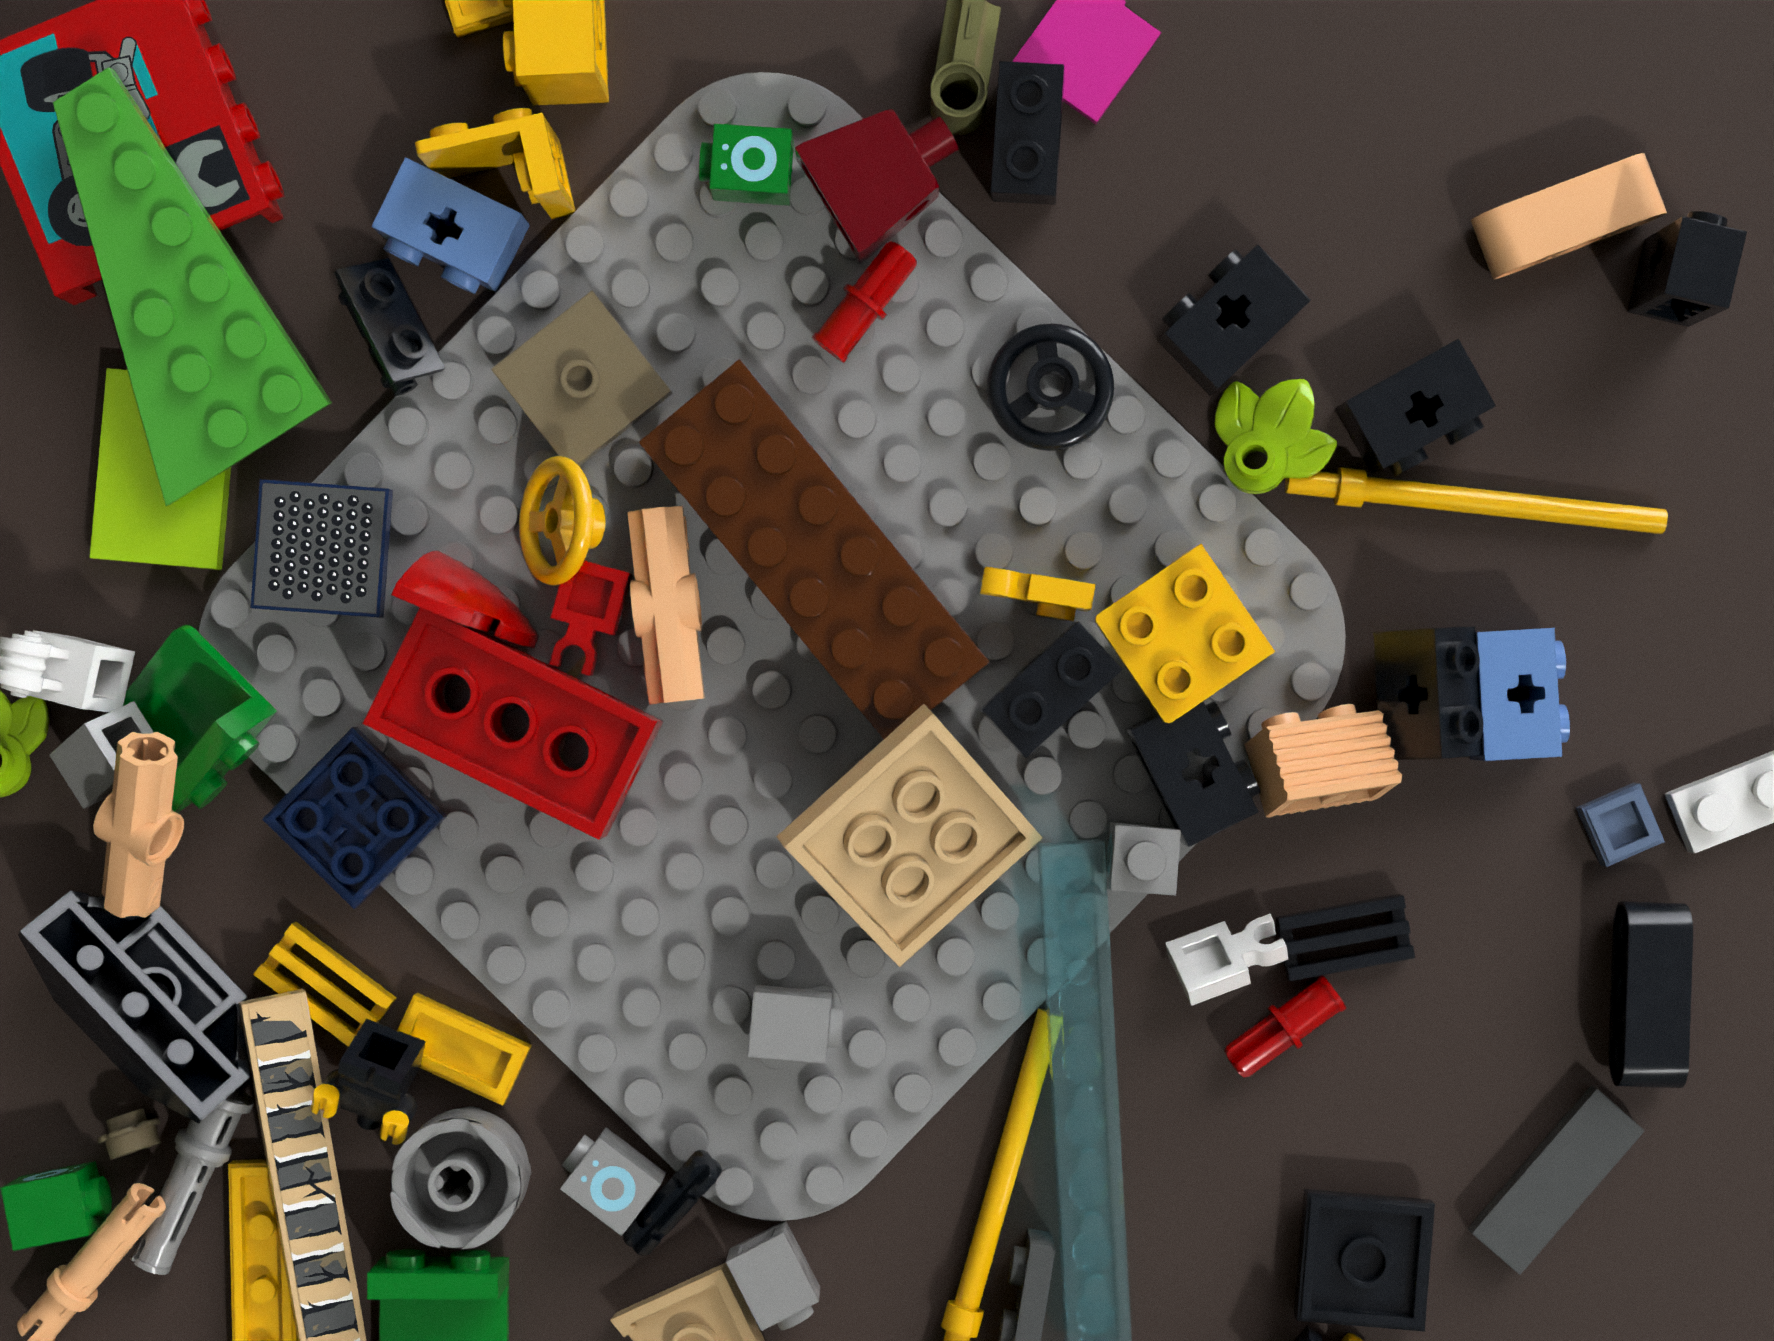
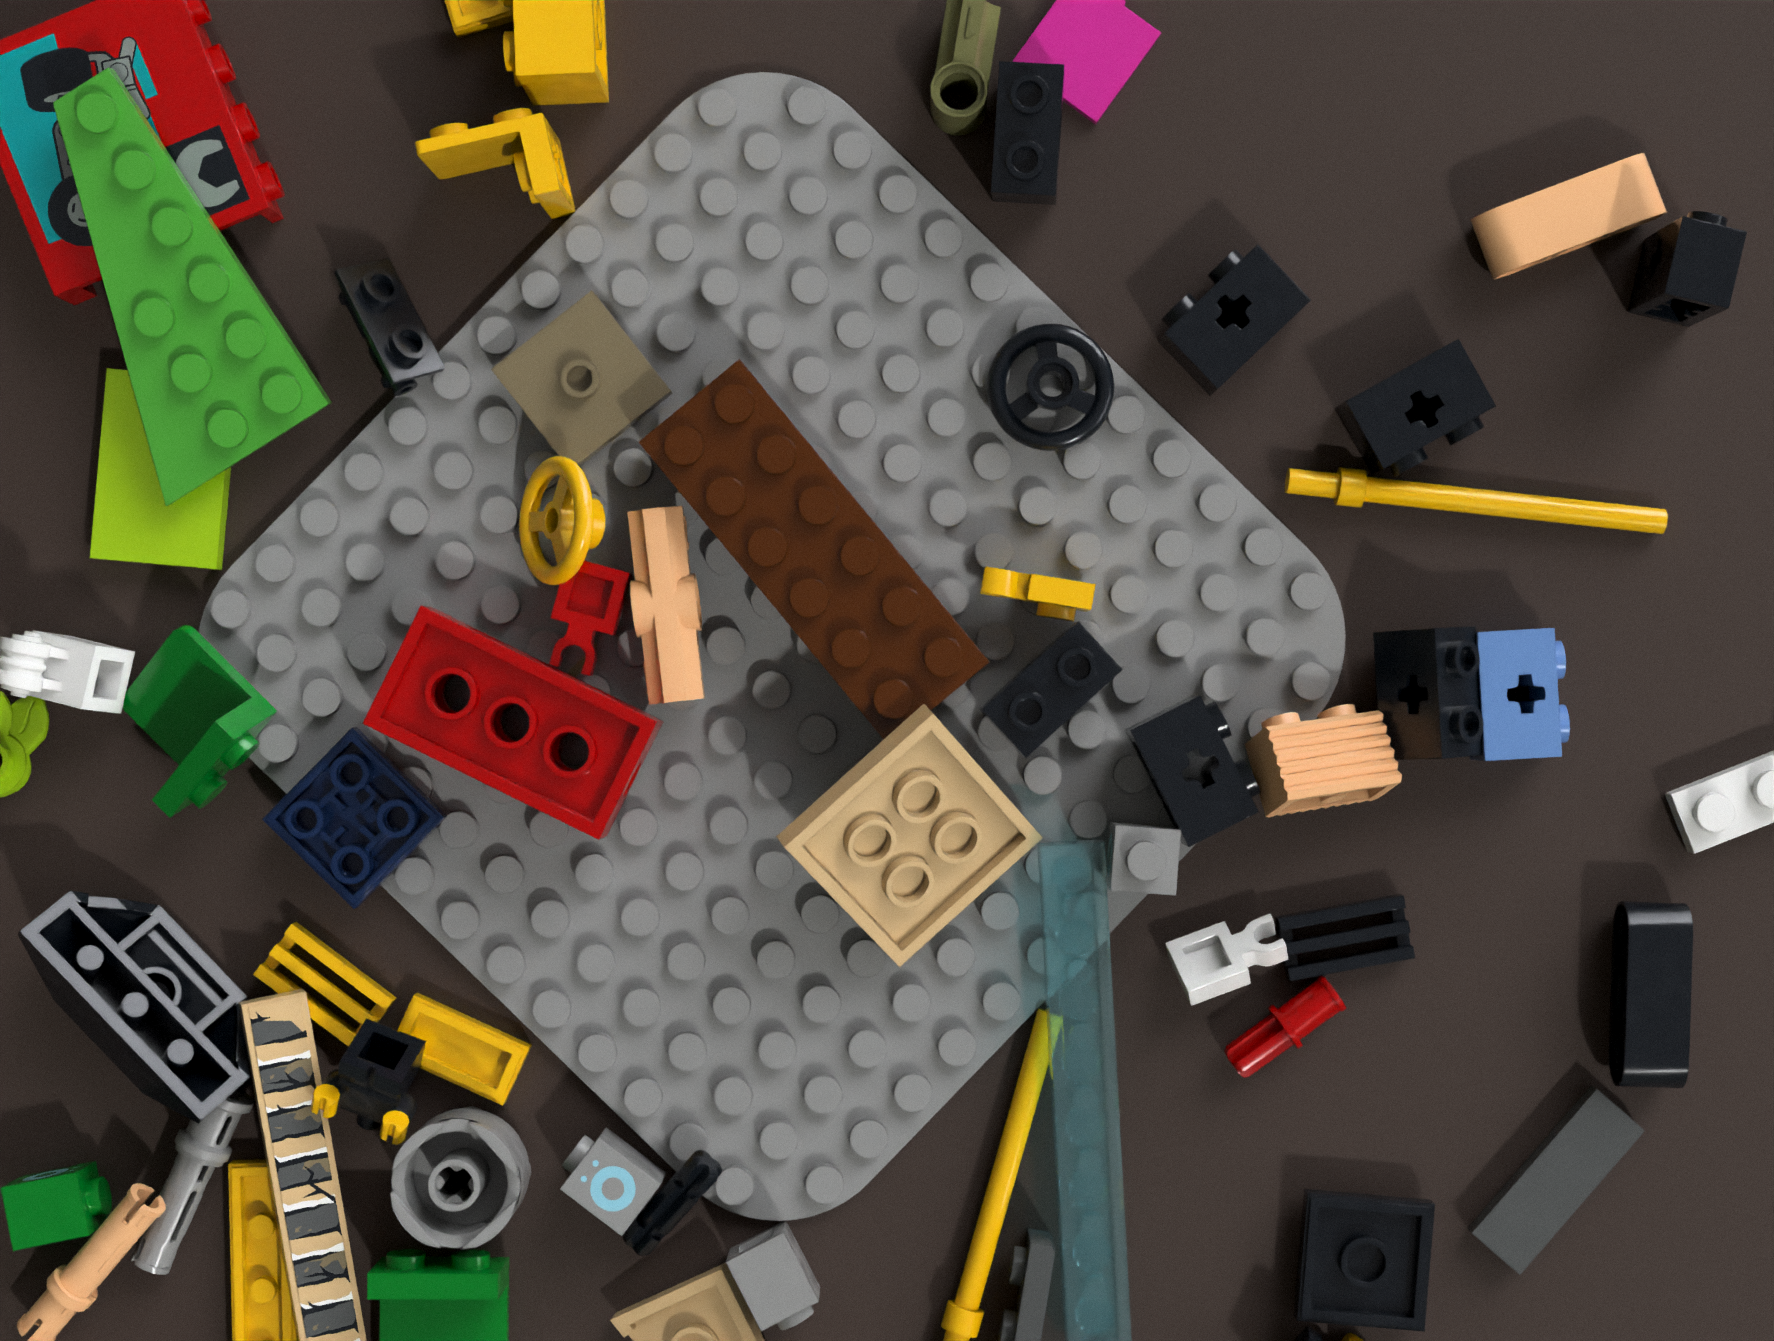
light grey brick [49,701,154,809] -> none
light nougat piece [93,732,184,918] -> none
dark tan plate [97,1108,161,1160] -> none
tile [250,479,393,618] -> none
medium blue brick [371,157,530,294] -> none
red brick [391,551,539,648] -> none
green brick [699,123,794,206] -> none
light grey brick [748,985,844,1064] -> none
dark red torso [795,109,959,264] -> none
red axle [811,241,917,363] -> none
yellow bracket [1095,544,1275,723] -> none
lime plate [1215,379,1337,494] -> none
sand blue tile [1576,783,1665,867] -> none

